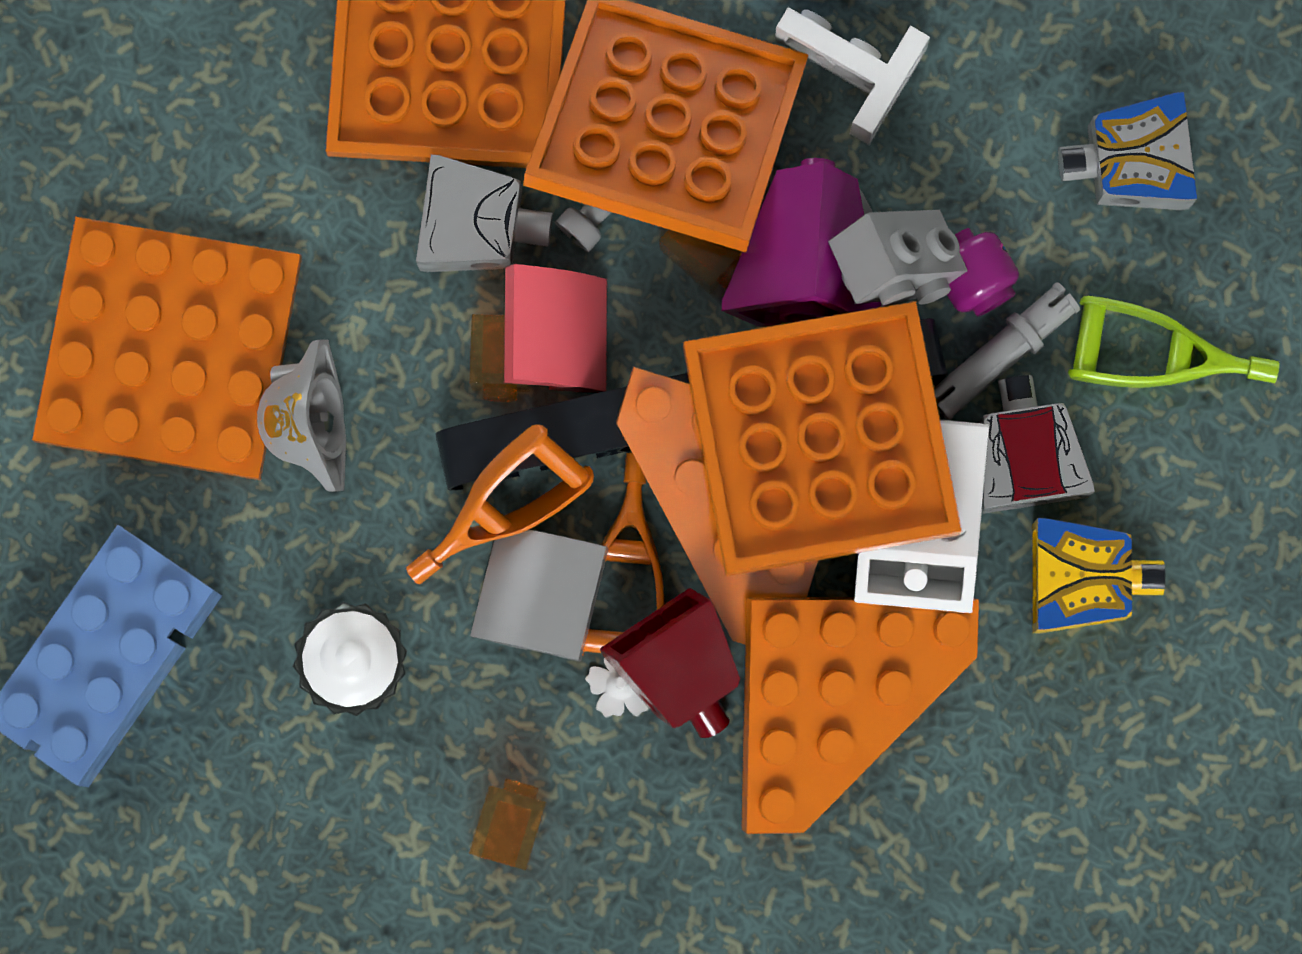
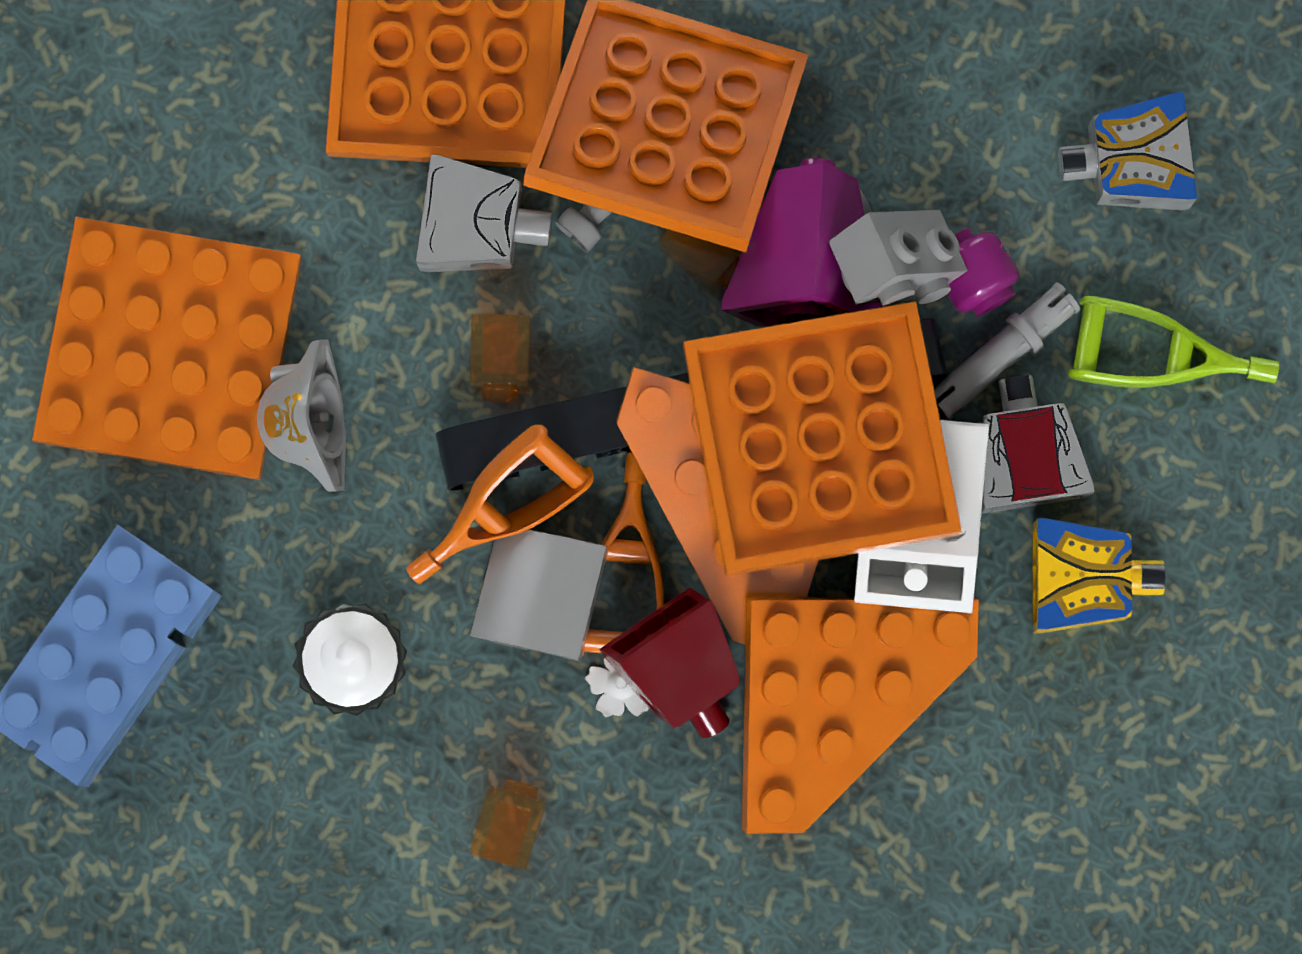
coral slope [504,264,607,393] -> none
white bracket [775,7,930,145] -> none

